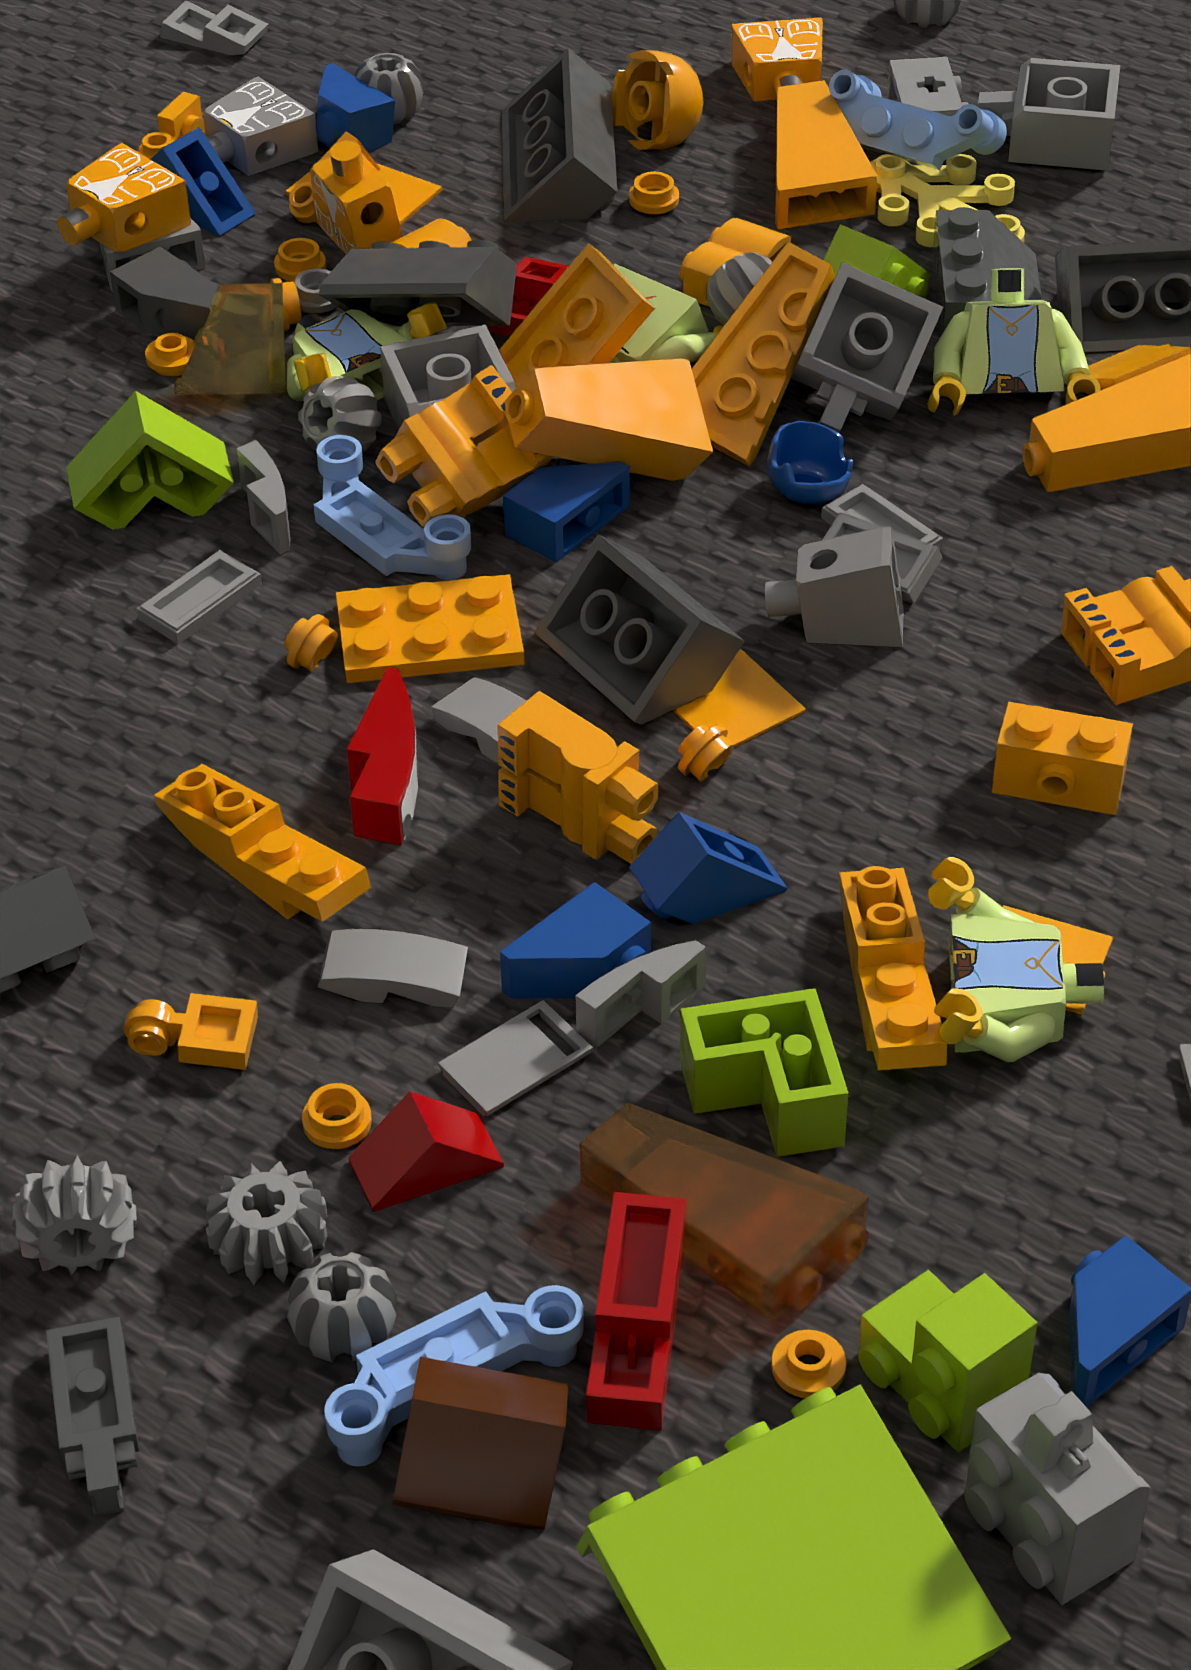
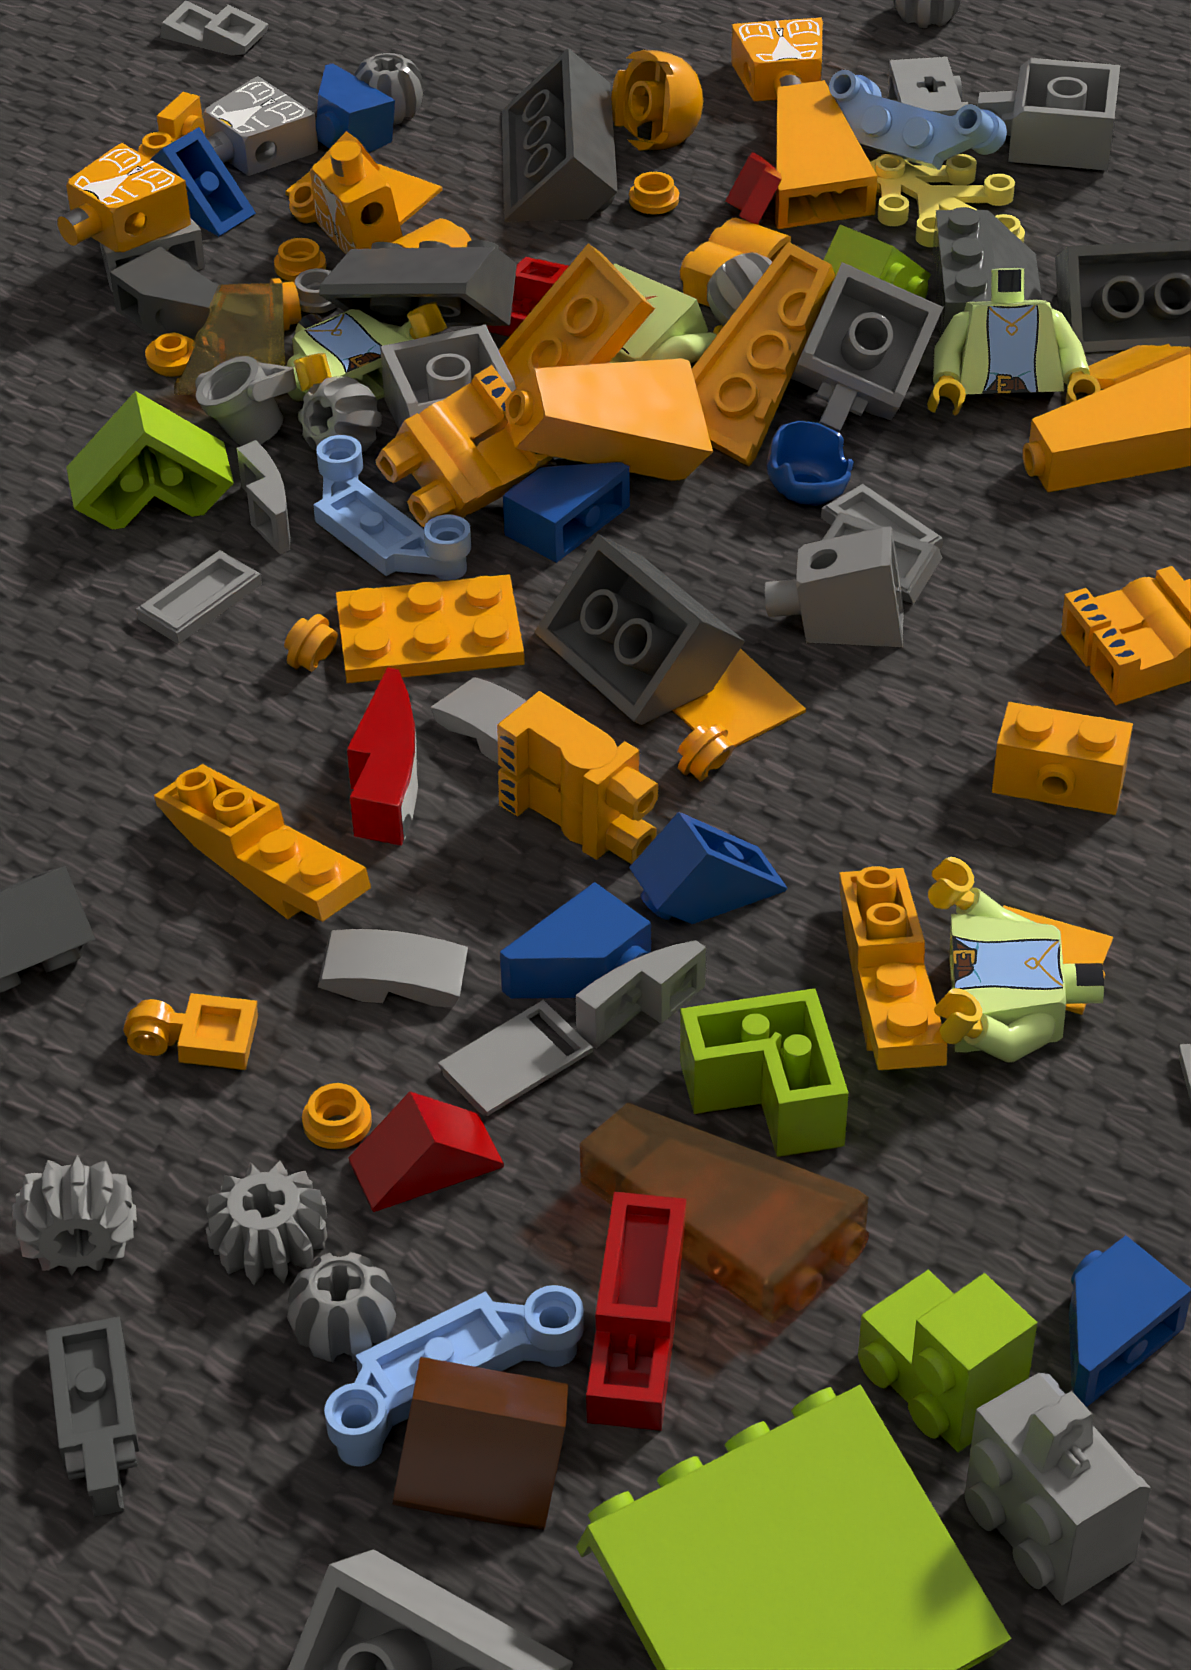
light orange plate [772,1330,846,1398] -> none
none -> light grey piece [195,356,297,446]
none -> red slope [725,152,782,225]

